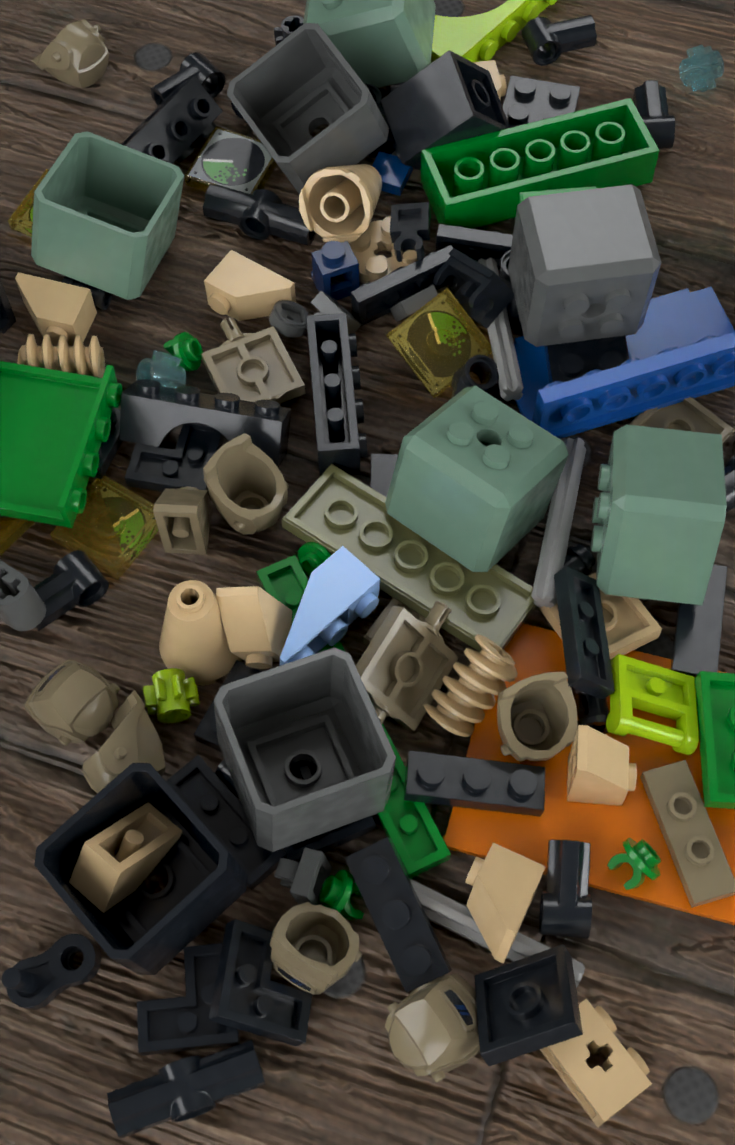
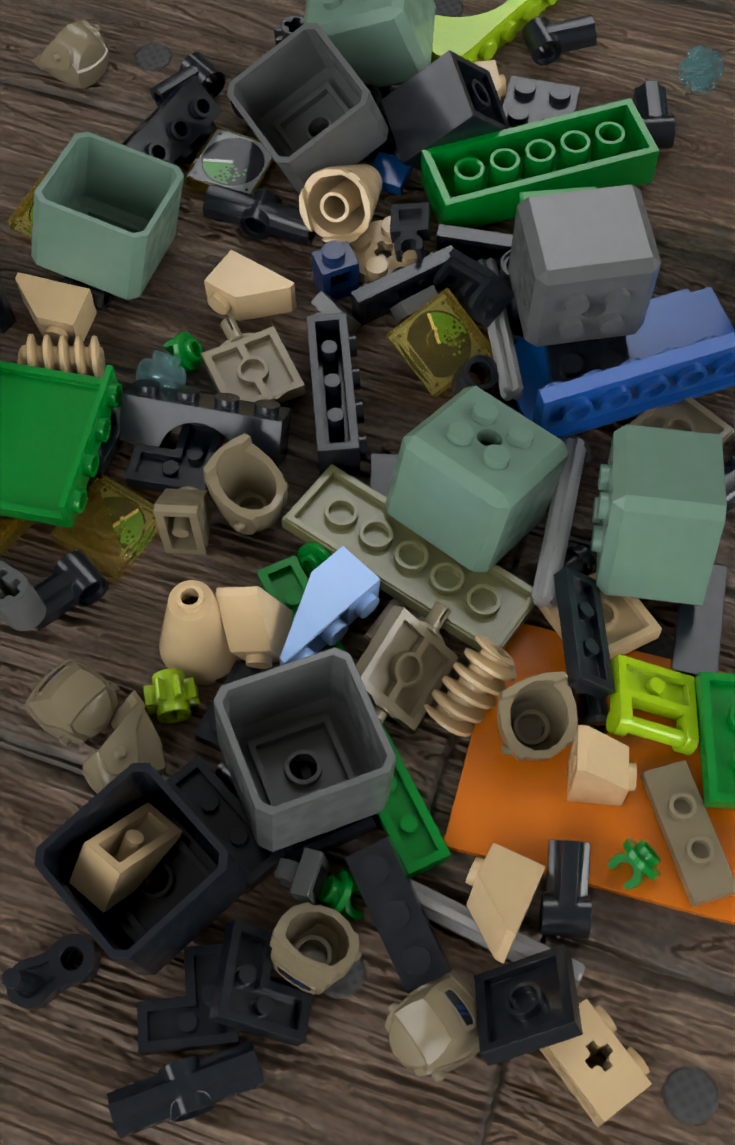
dark grey tile [269,300,309,338] -> none
black plate [404,750,545,817] -> none

